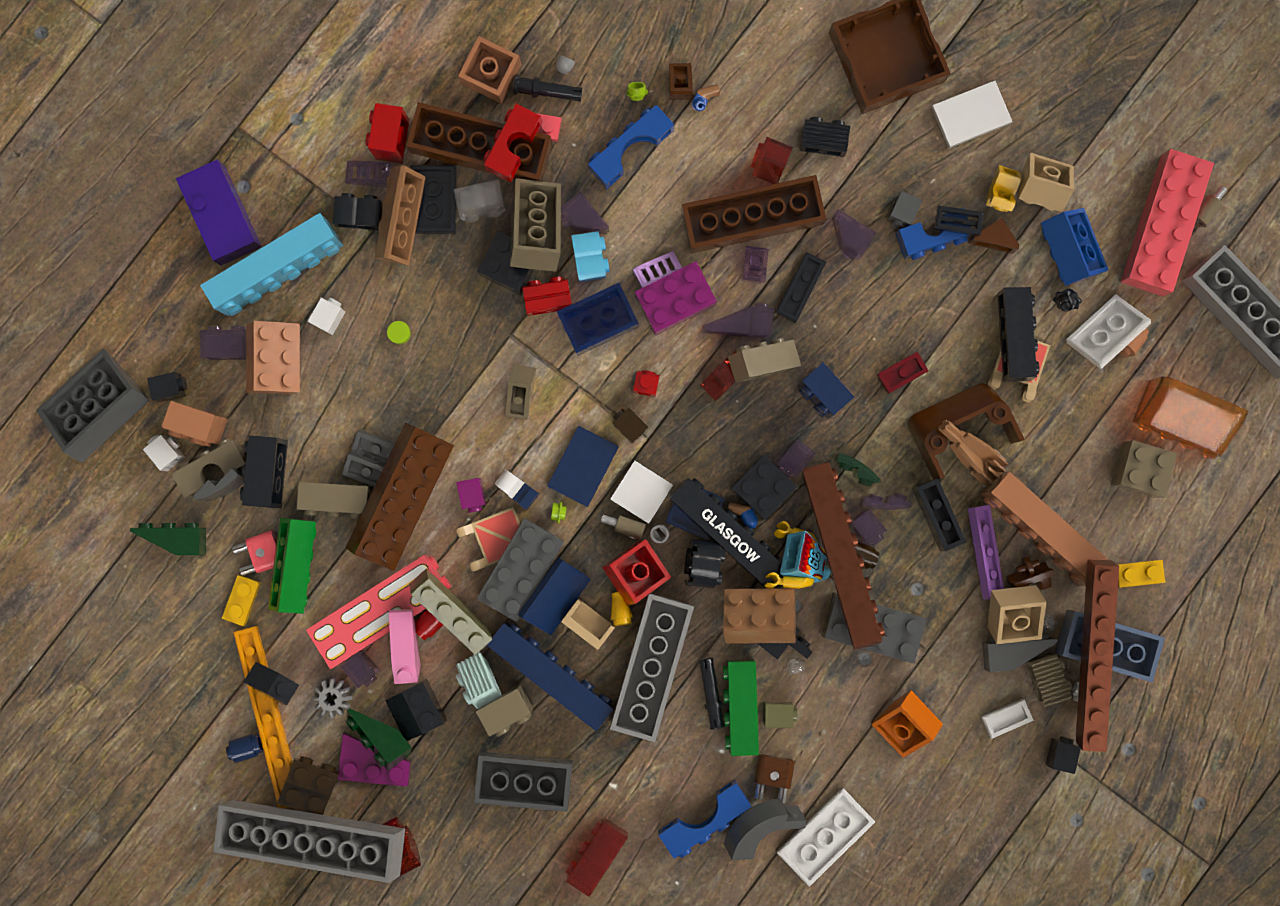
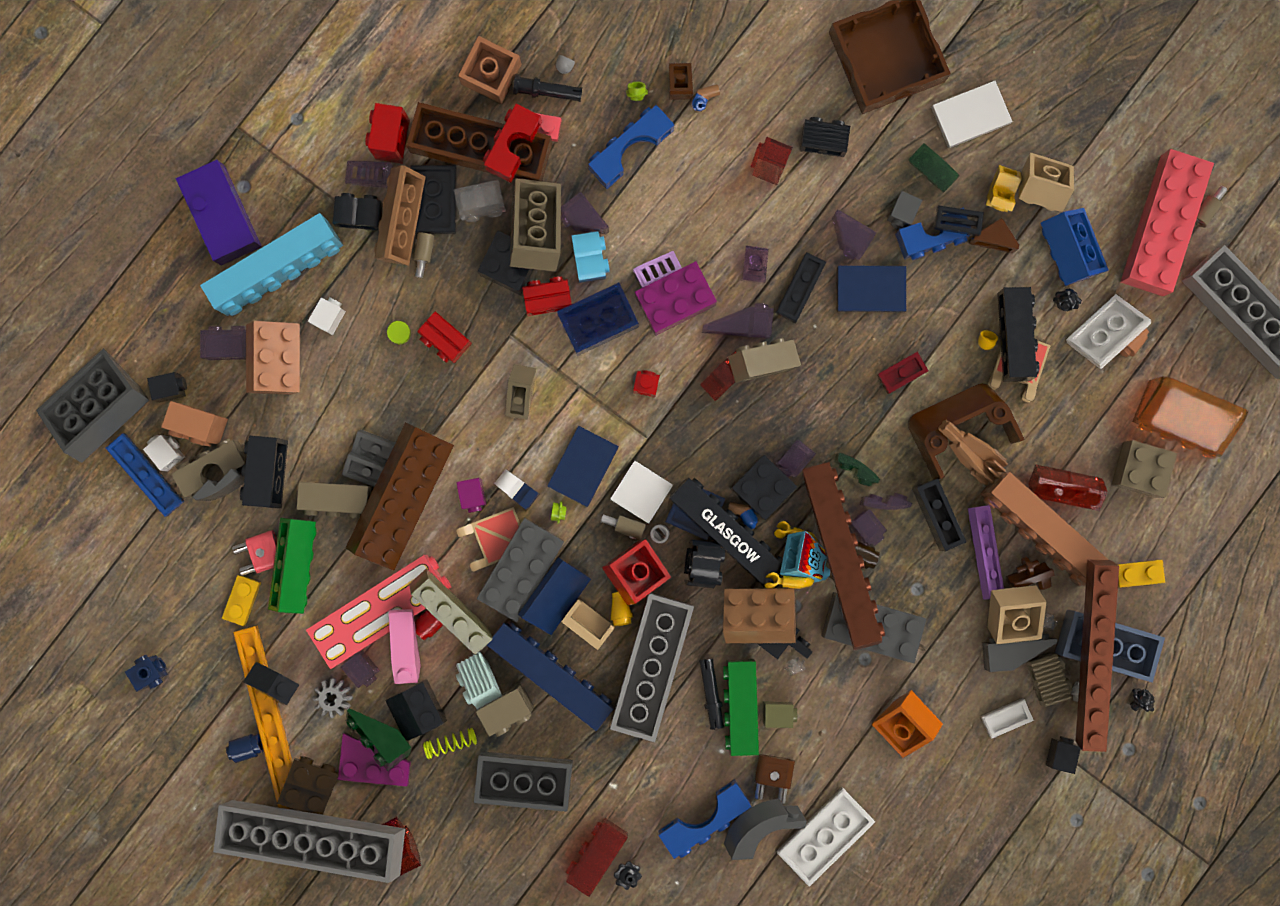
dark green slope [130,523,206,555] -> none
dark brown brick [613,408,648,444] -> none
reddish brown brick [681,175,826,254] -> none
dark blue brick [797,362,854,419] -> none
none -> blue tile [106,433,184,517]
none -> dark blue brick [125,654,168,692]
none -> dark tan piece [413,233,435,278]
none -> red brick [417,311,472,363]
none -> neon yellow piece [423,728,477,759]
none -> black plant [614,861,642,890]
none -> dark blue tile [837,265,906,312]
none -> clear green slope [908,143,959,193]
none -> yellow hinge [978,330,998,350]
none -> clear red brick [1028,464,1108,511]
none -> black plant [1130,688,1155,712]

